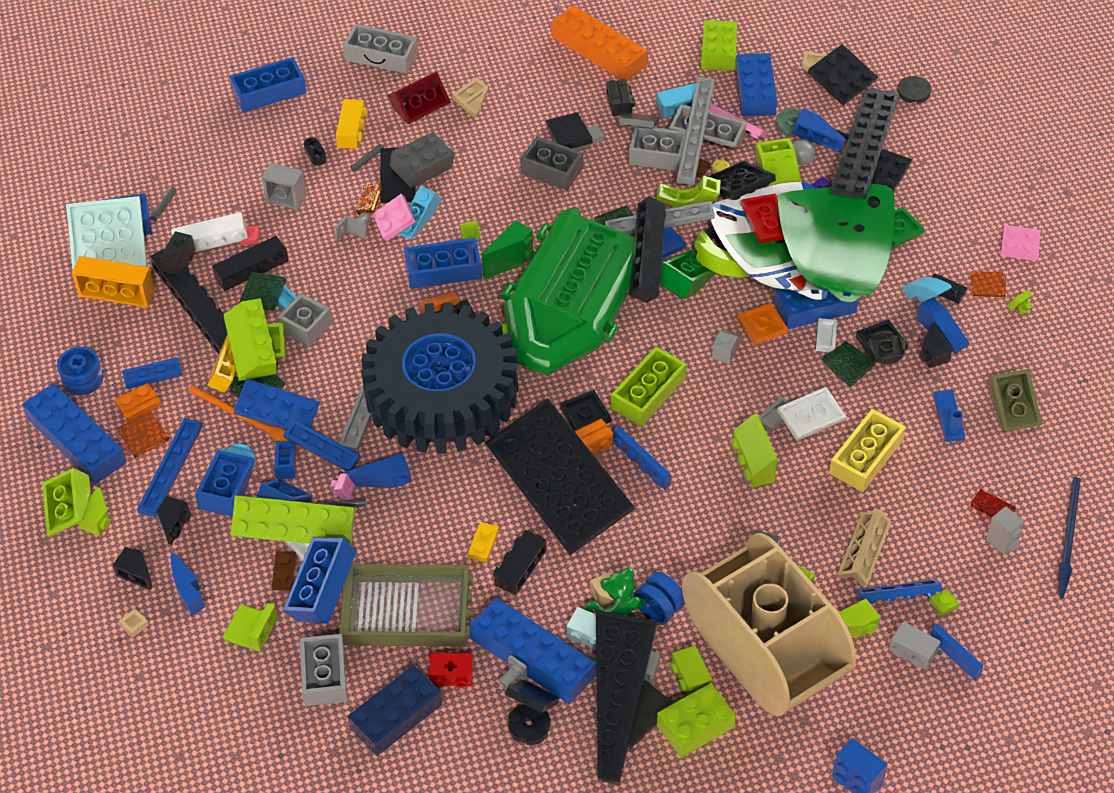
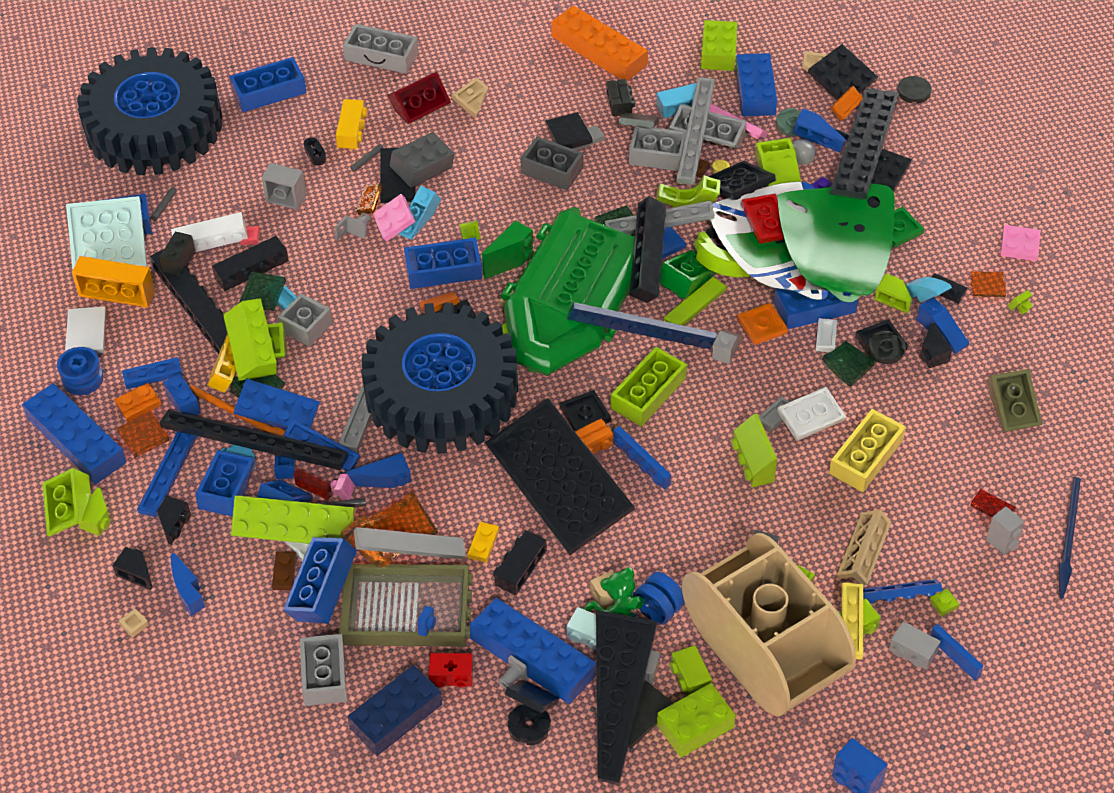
lime bracket [223,603,278,652] -> none
blue piece [933,390,965,442] -> none
none -> white tile [65,307,107,354]
none -> black wheel [77,47,222,175]
none -> black plate [160,409,348,470]
none -> blue brick [163,374,201,416]
none -> clear red tile [293,469,332,500]
none -> clear orange windscreen [340,492,439,568]
none -> light grey tile [353,527,466,559]
none -> blue plate [417,606,436,637]
none -> dark blue plate [568,302,717,349]
none -> lime tile [664,277,727,326]
none -> orange tile [830,86,863,121]
none -> light yellow tile [841,583,863,660]
none -> lime slope [874,273,912,313]

